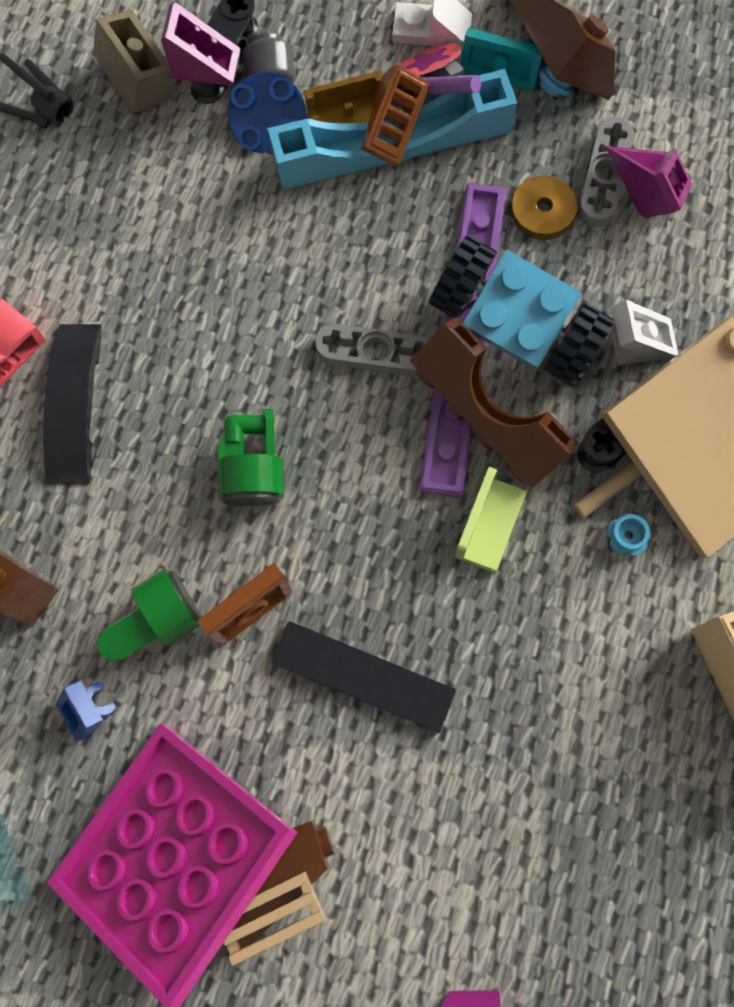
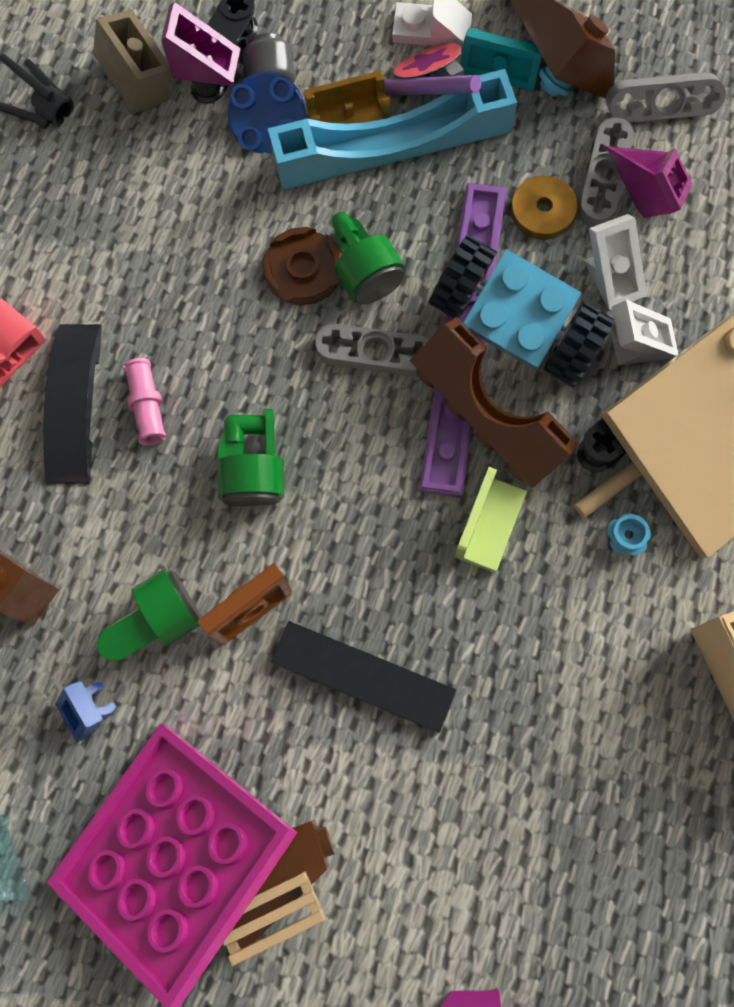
dark orange slope [361,65,429,167] -> none
none -> bright pink pin [123,358,167,446]
none -> reddish brown tile [262,227,342,306]
none -> green piece [332,212,406,304]
none -> white slope [584,214,647,311]
none -> light grey beam [606,72,726,123]

